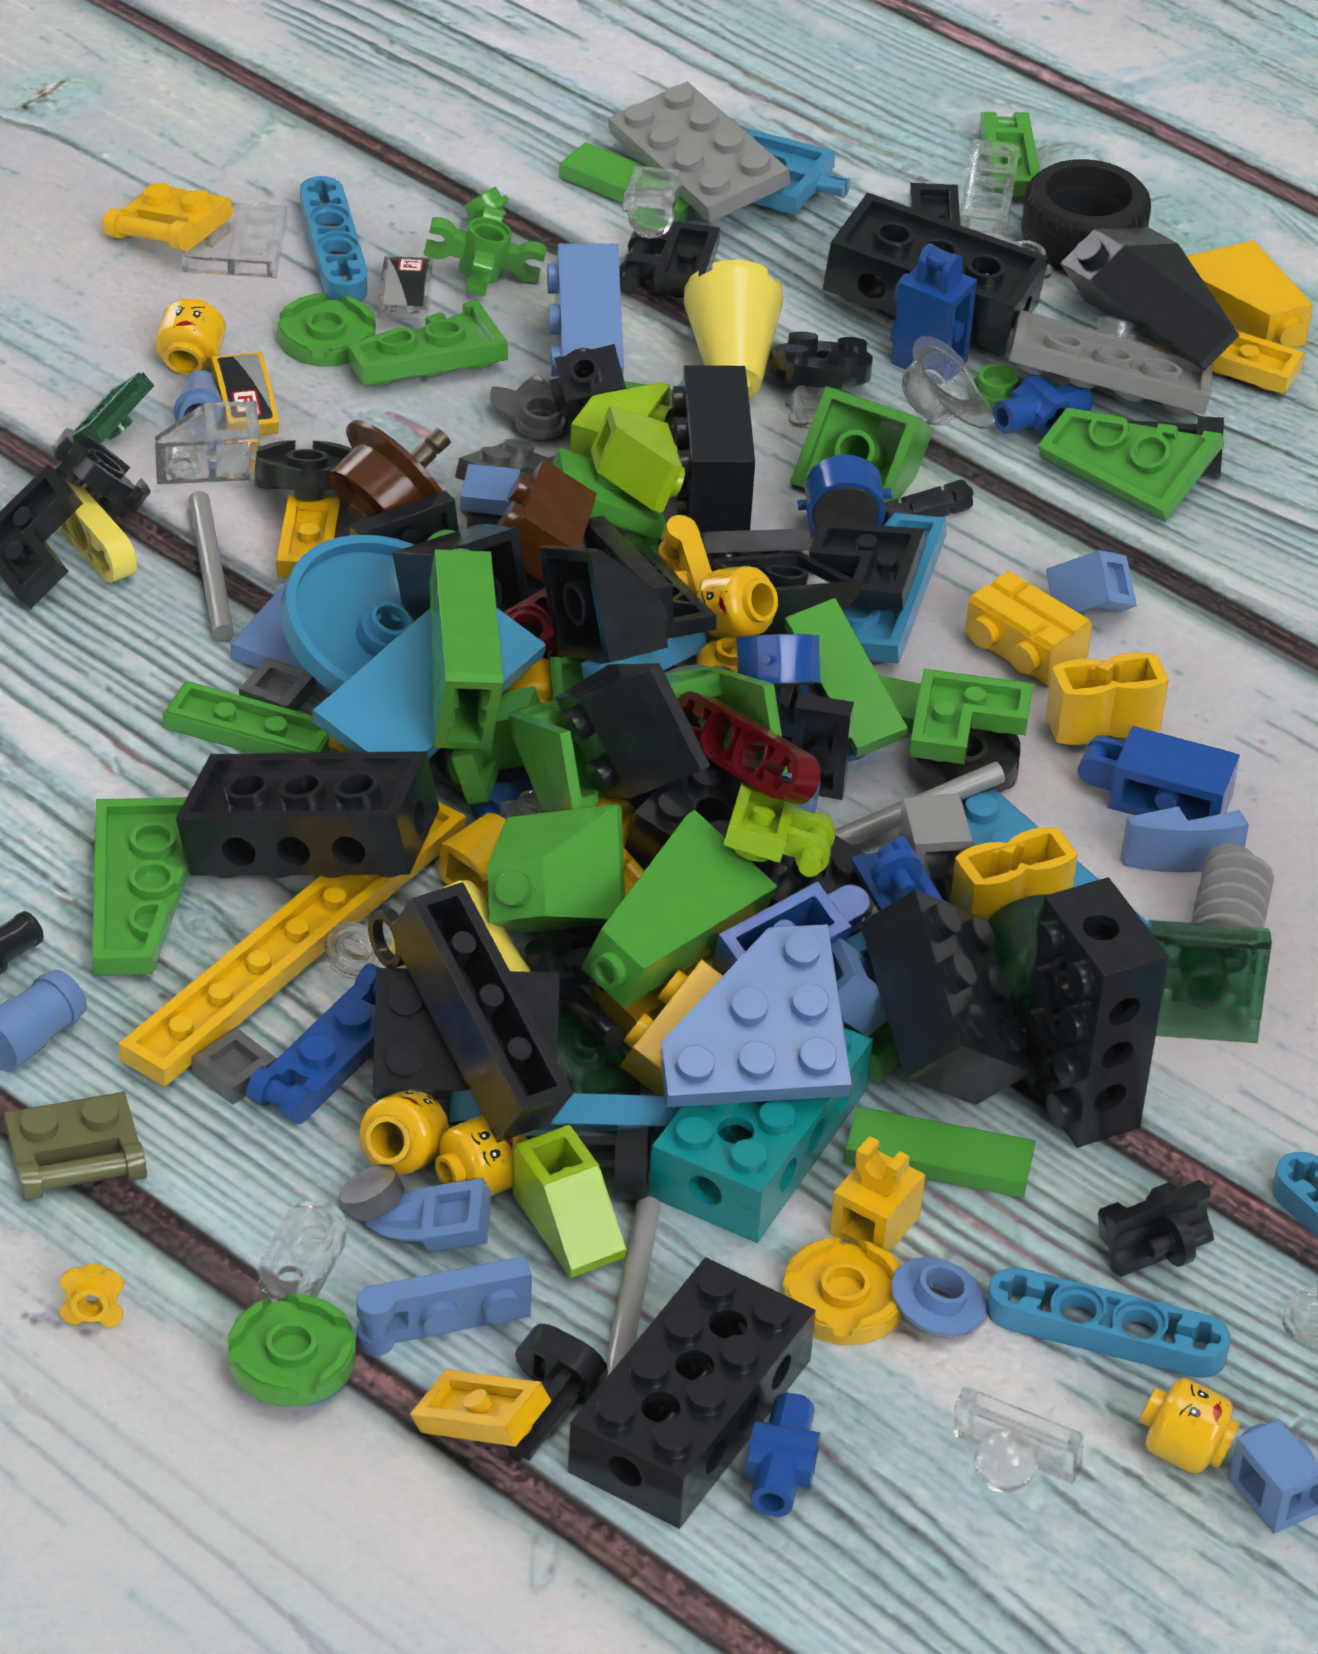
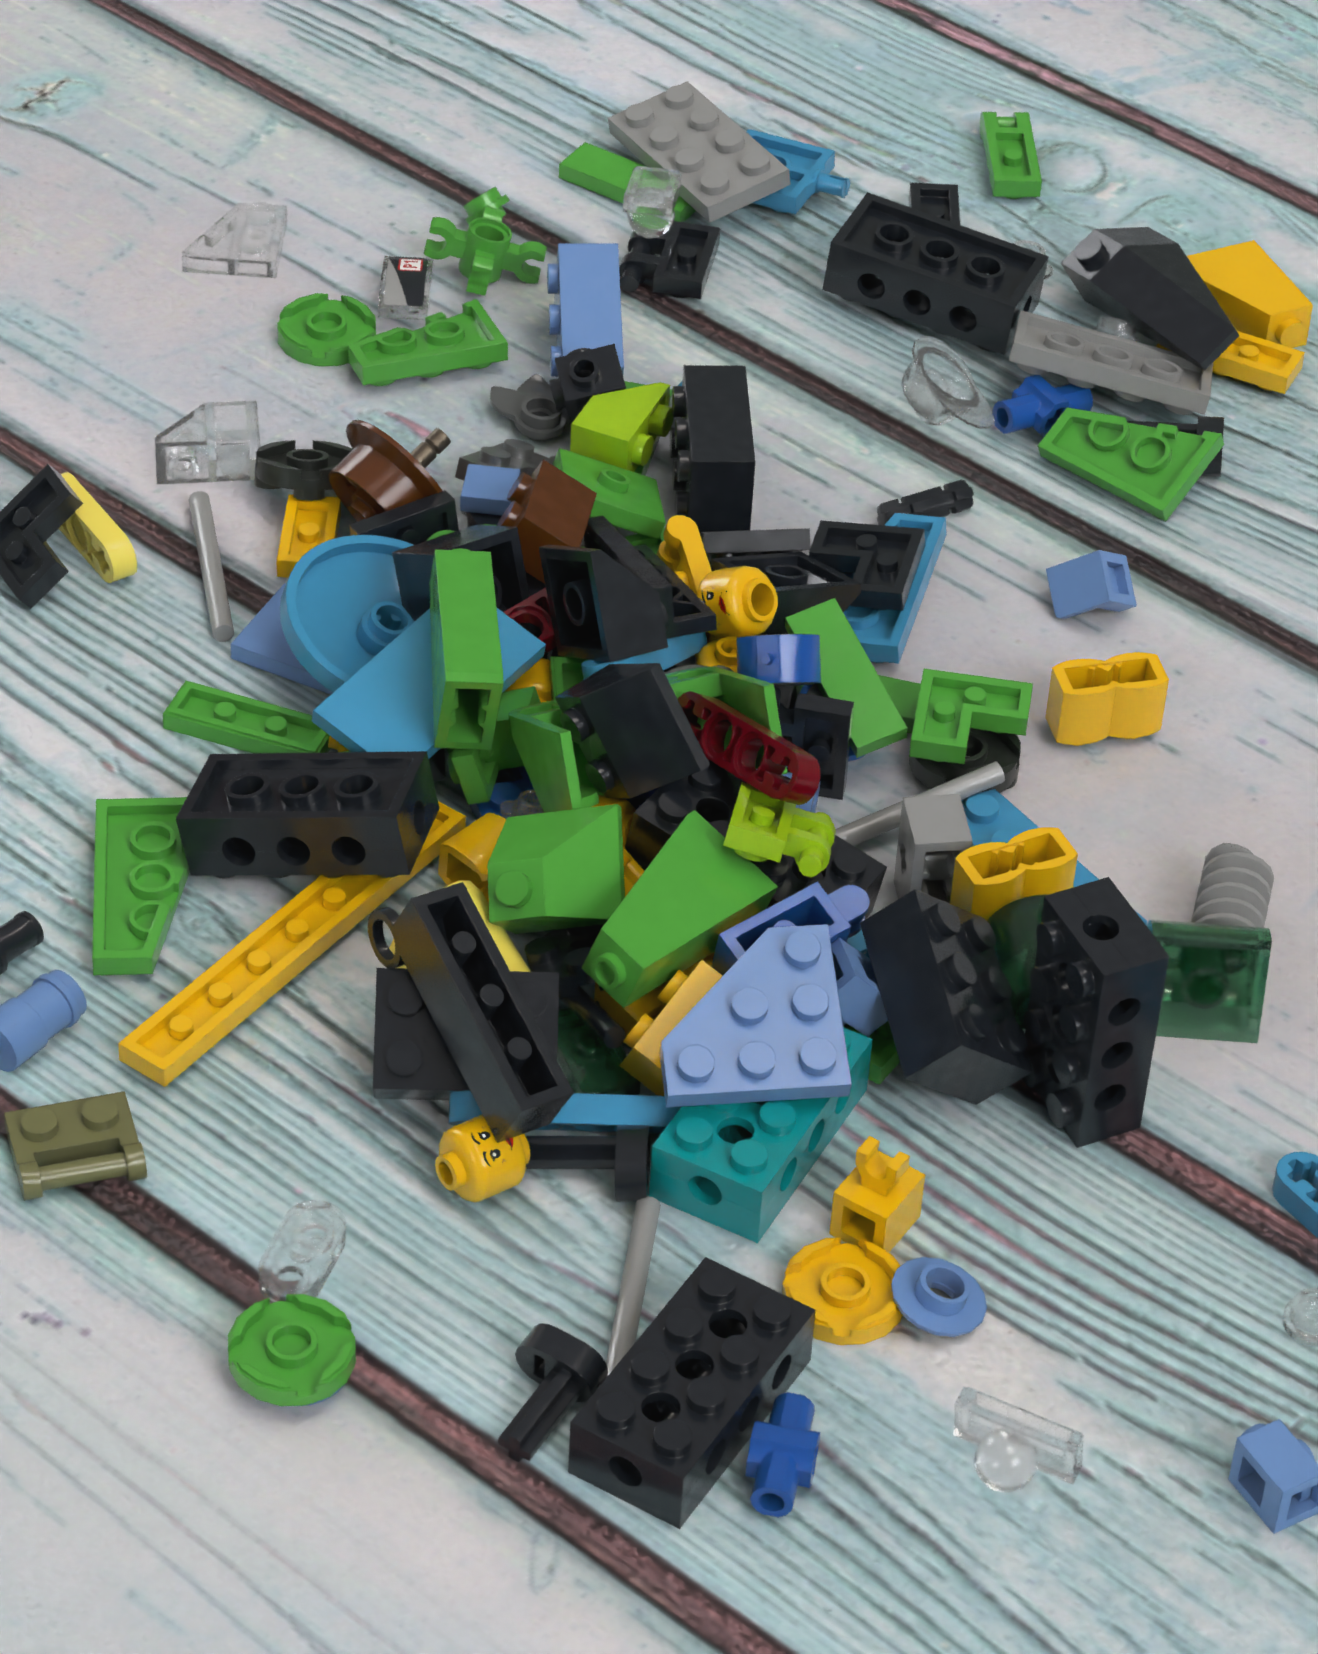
black plate [52,428,151,518] -> none
yellow plate [60,1264,124,1327] -> none
clear green plate [73,372,155,443] -> none
yellow plate [102,183,234,251] -> none
yellow head [155,298,226,374] -> none
medium blue cone [174,370,225,435] -> none
flat silver tile [191,1027,277,1105] -> none
slope [211,352,279,438] -> none
flat silver tile [239,657,315,711] -> none
blue plate [246,963,381,1124] -> none
dark azure beam [300,176,367,302] -> none
clear plate [325,922,380,979] -> none
flat silver tile [339,1165,405,1221] -> none
medium blue plate [356,1256,532,1356] -> none
yellow head [359,1090,449,1175] -> none
medium blue plate [365,1178,492,1253] -> none
yellow plate [410,1369,551,1447] -> none
lime slope [513,1124,626,1278] -> none
lime slope [591,405,685,513] -> none
light yellow cone [684,259,784,398] -> none
black plate [771,331,873,388] -> none
clear plate [785,385,825,429] -> none
bright green slope [790,386,934,502] -> none
blue piece [797,455,892,533] -> none
bright green tile [844,1106,1036,1198] -> none
blue hips [851,836,943,911] -> none
blue brick [890,244,977,385] -> none
clear slope [960,139,1020,236] -> none
yellow brick [965,570,1093,687] -> none
bright green plate [972,364,1022,409] -> none
dark azure beam [987,1268,1230,1378] -> none
black tyre [1021,159,1151,270] -> none
blue brick [1077,726,1240,821] -> none
black hips [1098,1180,1214,1277] -> none
medium blue slope [1120,806,1249,872] -> none
yellow head [1138,1377,1240,1474] -> none

